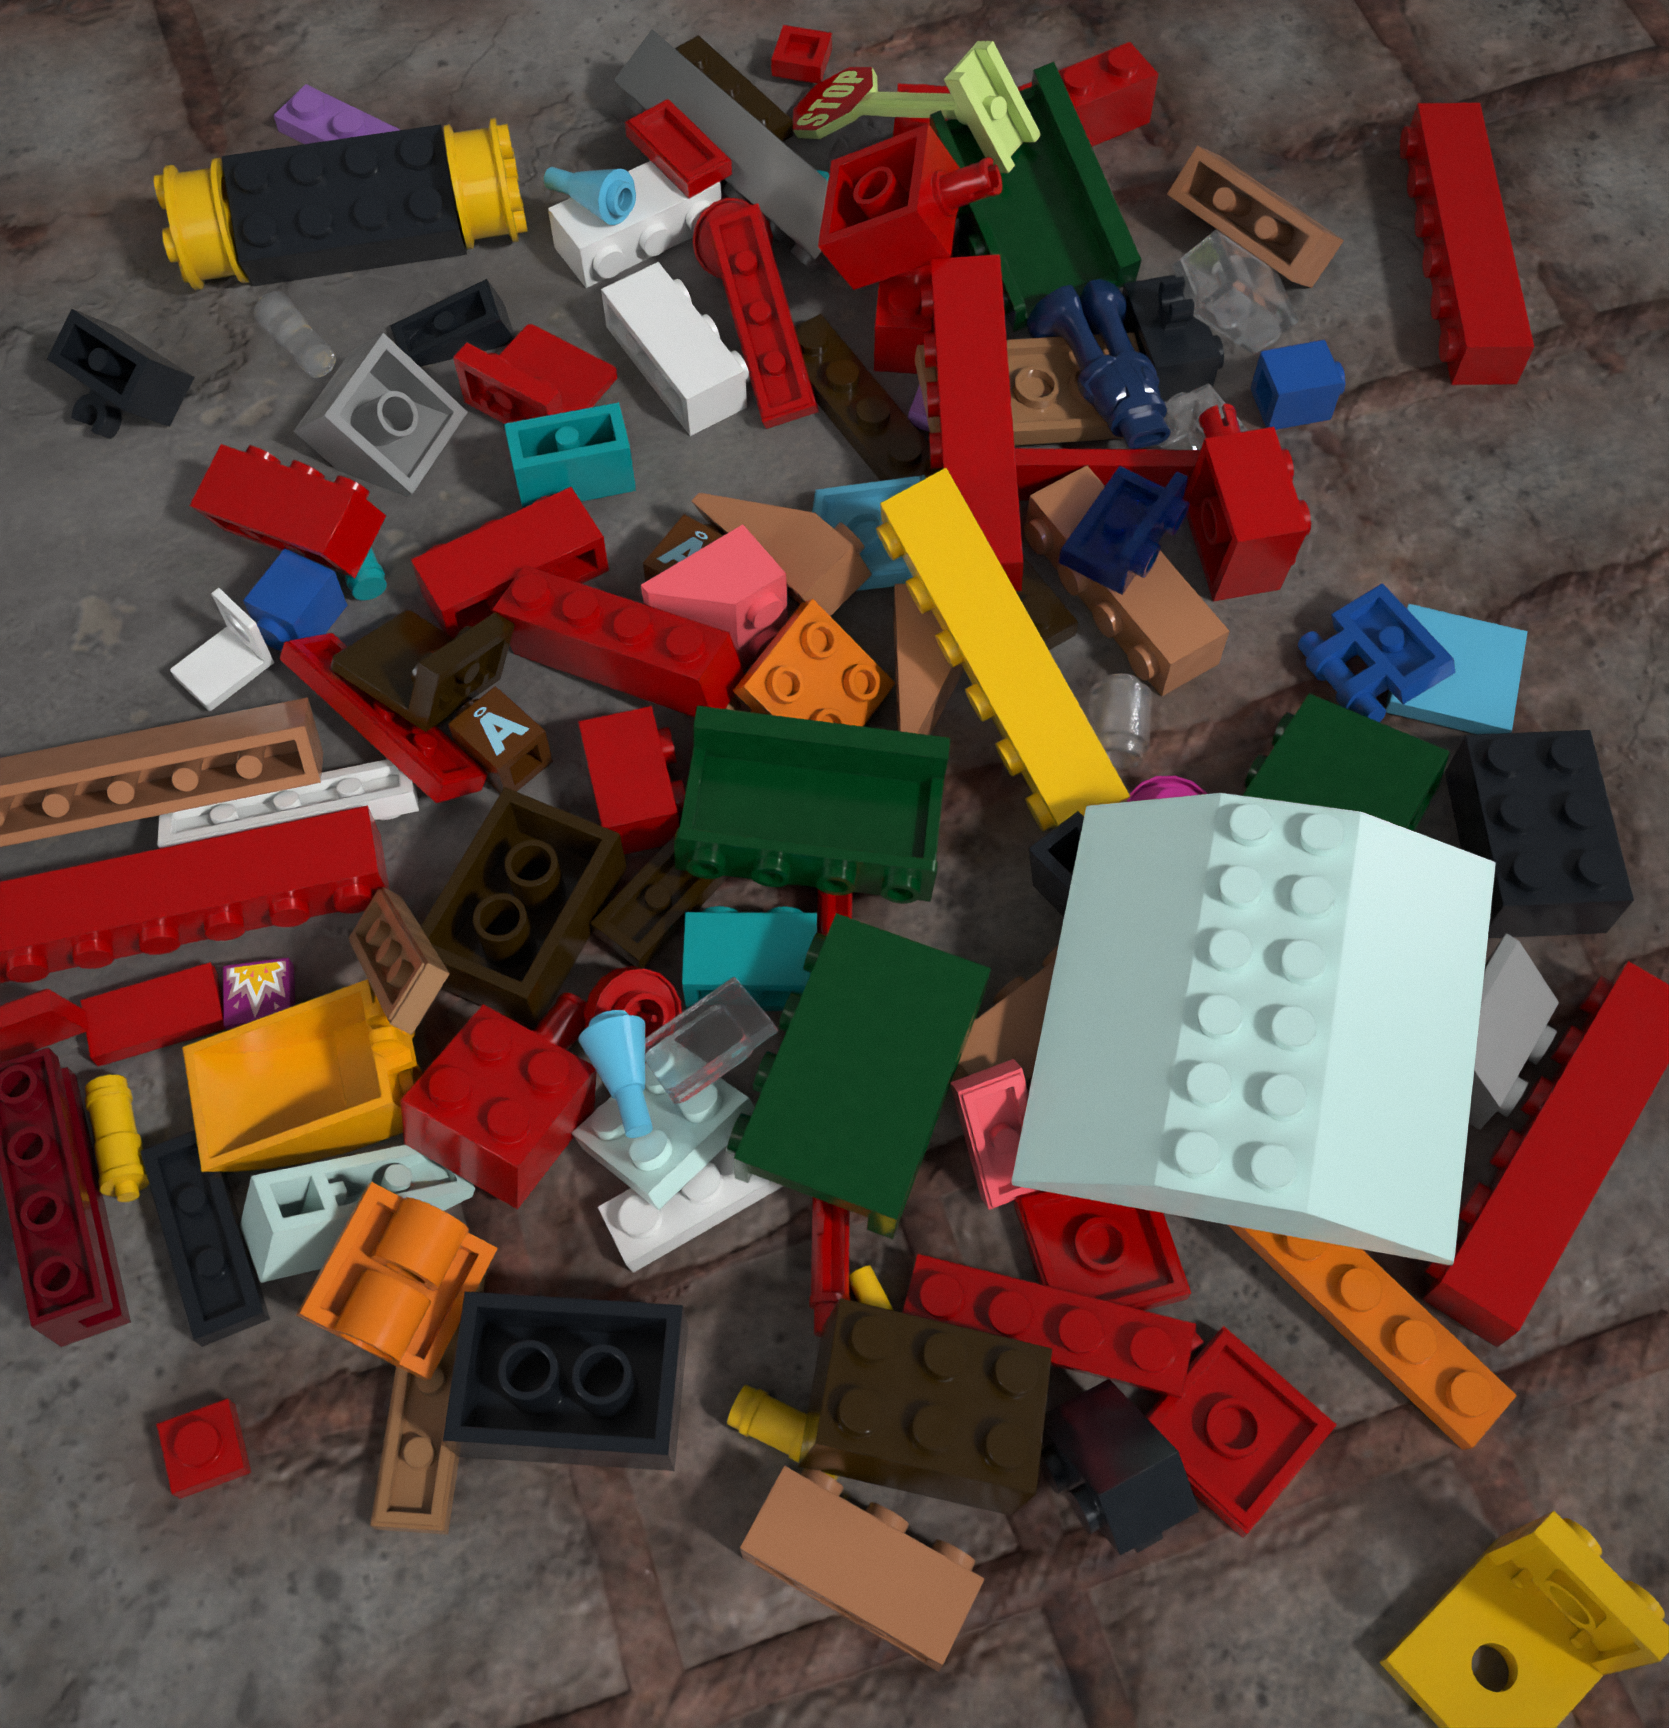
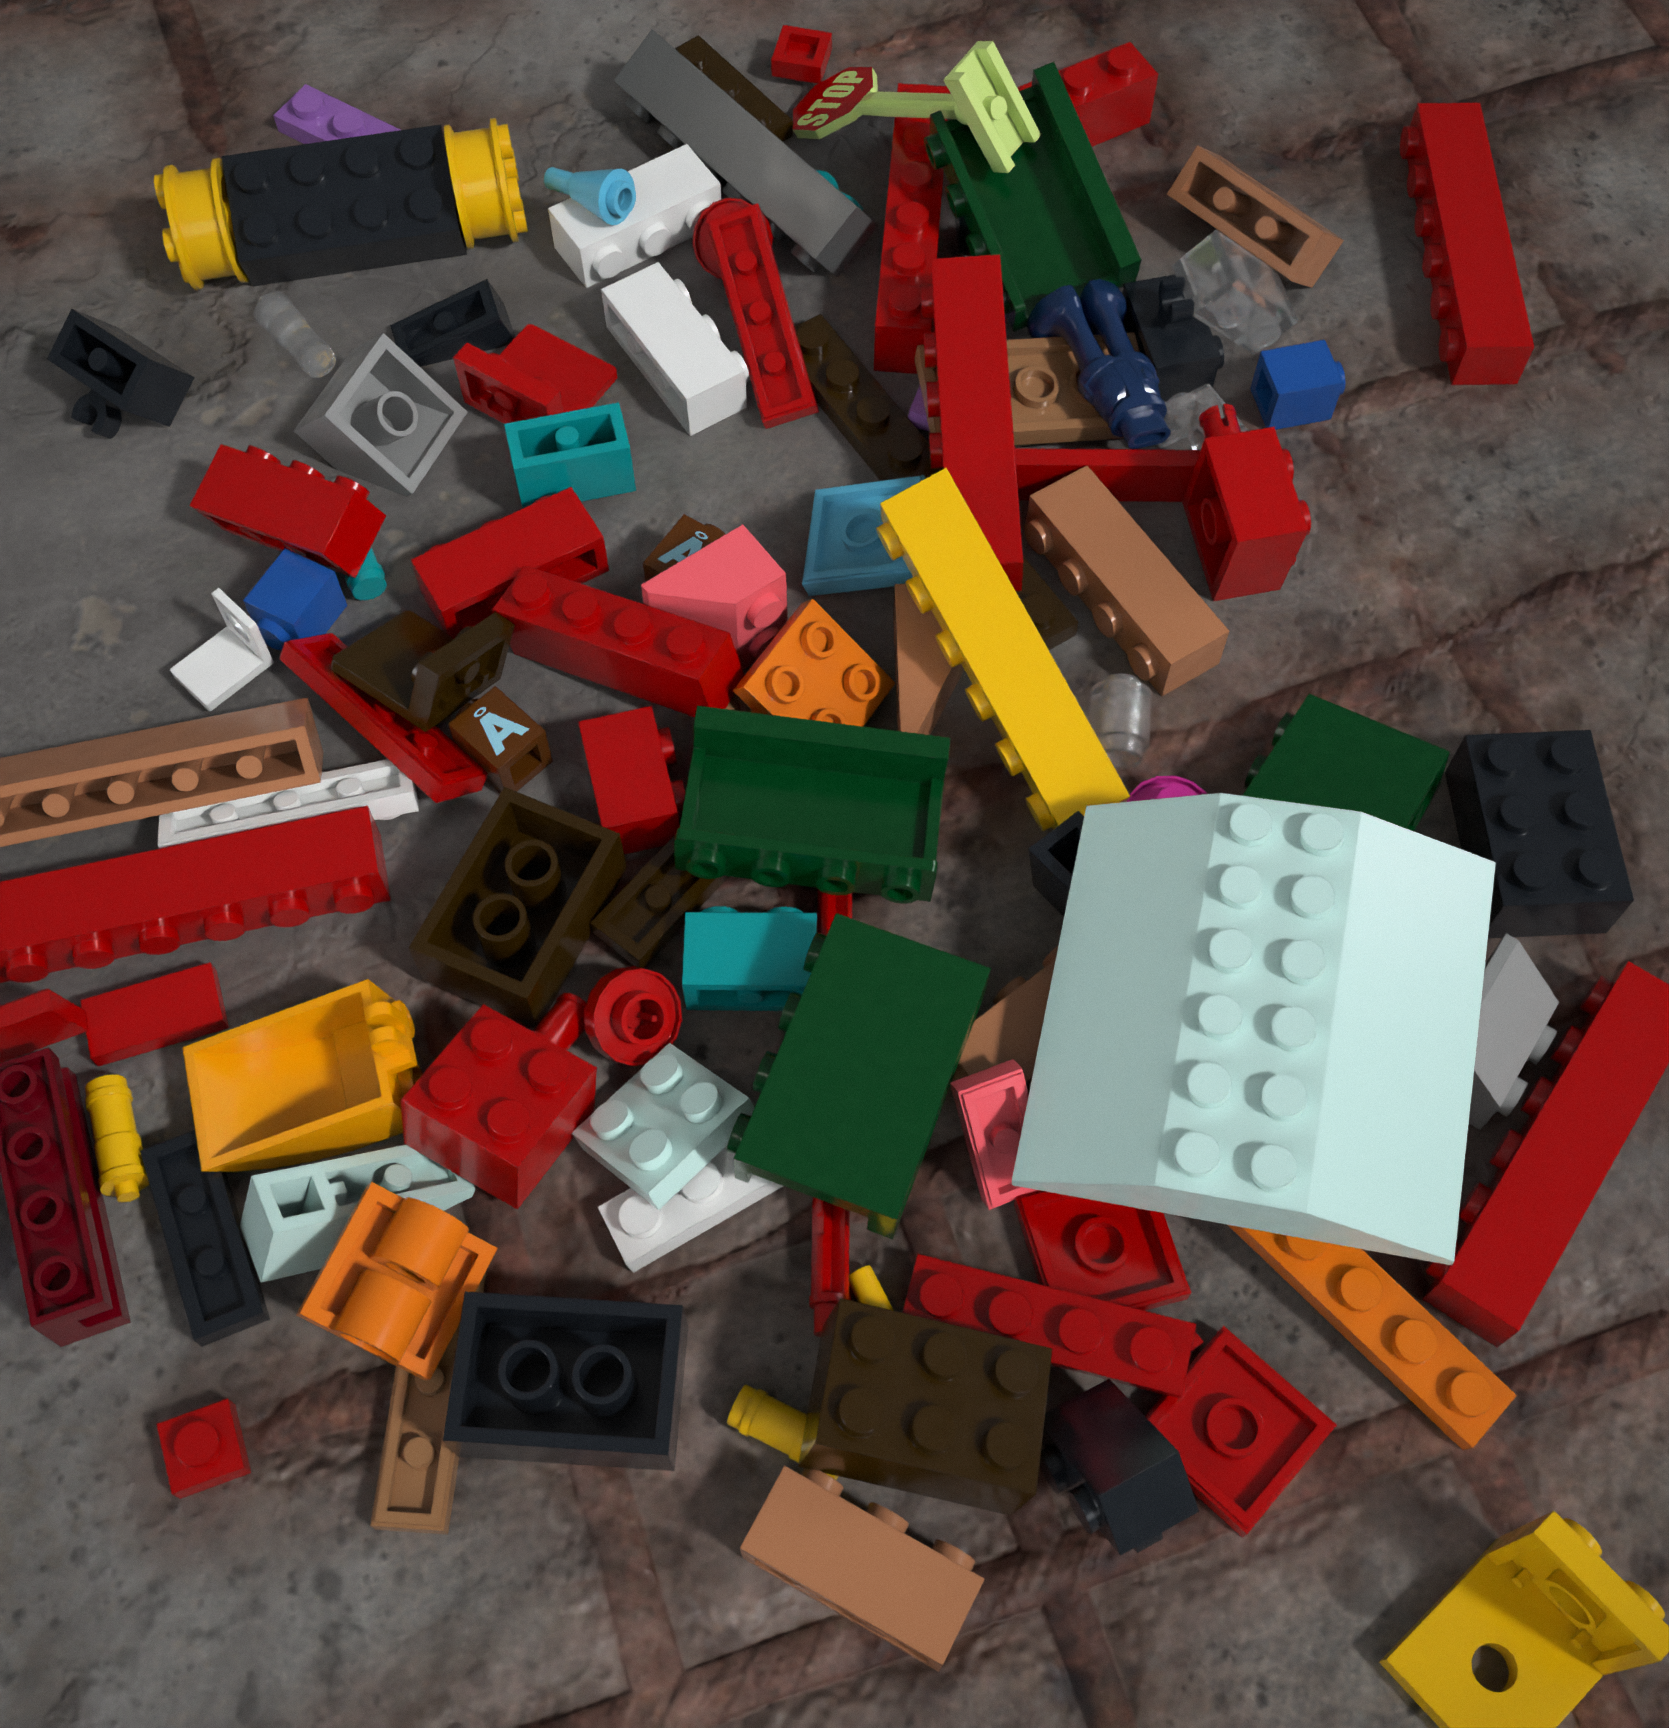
tile [223,957,295,1031] -> none
medium nougat tile [349,887,450,1035] -> none
medium azure cone [578,1010,653,1138] -> none
red tile [625,99,732,199] -> none
clear piece [645,976,779,1104] -> none
nougat slope [691,493,872,616] -> none
red brick [818,124,1002,290] -> none
clear blue bracket [1059,466,1190,595] -> none
blue plate [1298,583,1456,722] -> none
medium azure tile [1385,604,1528,735] -> none

